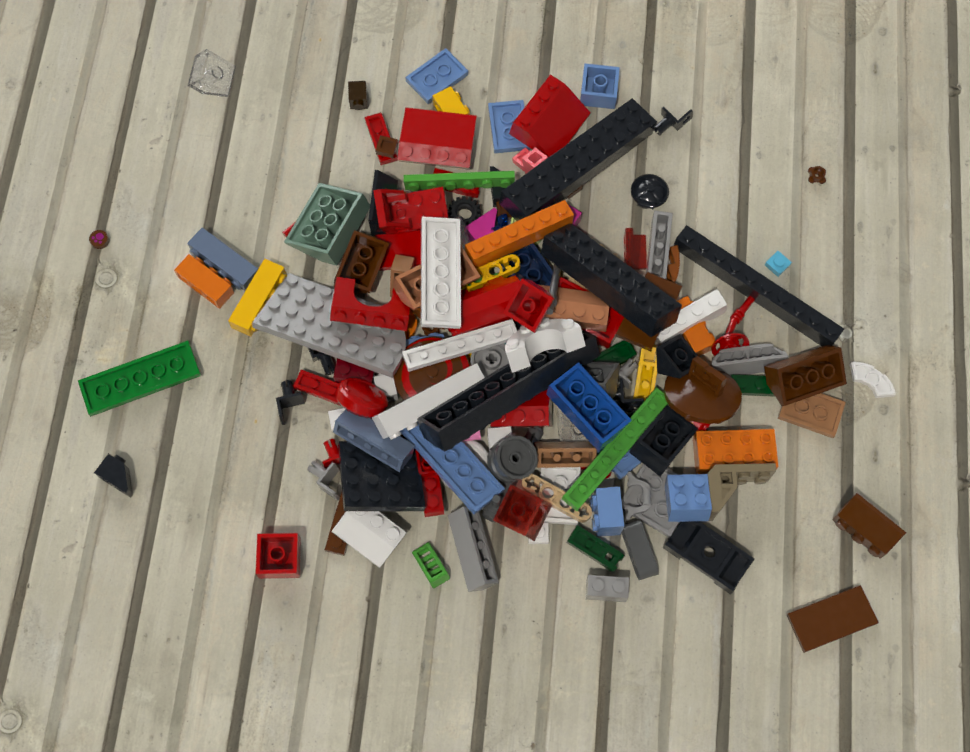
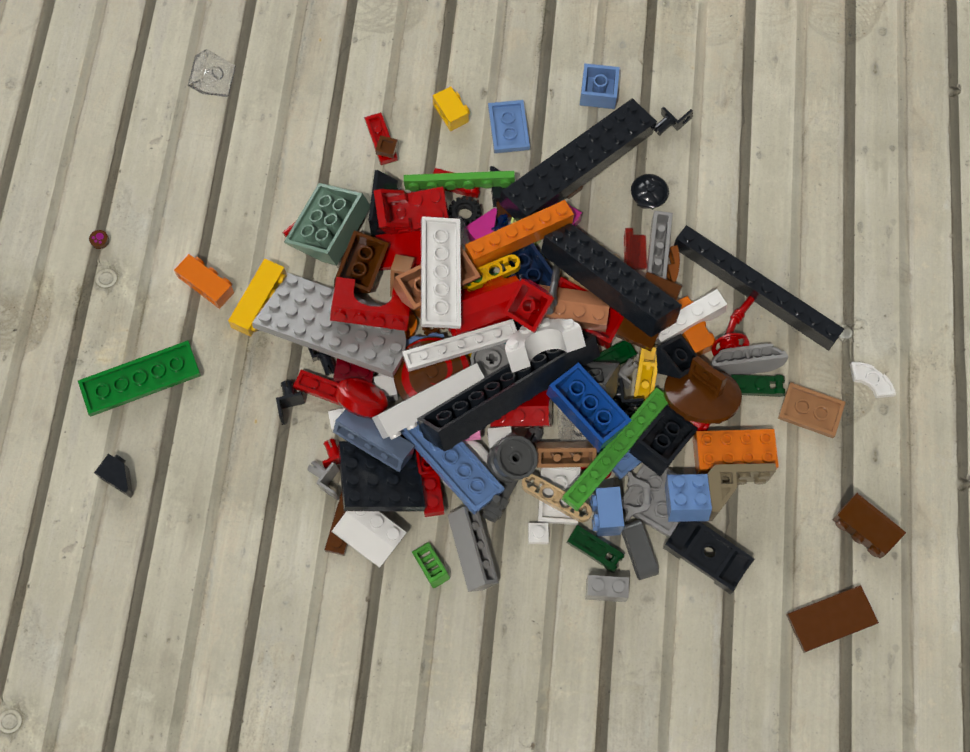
sand blue brick [187,228,258,291] -> none
red brick [255,533,301,579] -> none
dark brown brick [348,81,368,110] -> none
red slope [397,107,477,170] -> none
medium blue plate [405,48,468,104] -> none
clear red brick [493,485,552,541] -> none
red slope [509,74,591,158] -> none
coral brick [512,147,548,174] -> none
reddish brown slope [764,345,847,406] -> none
medium azure plate [765,251,792,277] -> none
reddish brown plate [808,166,826,184] -> none

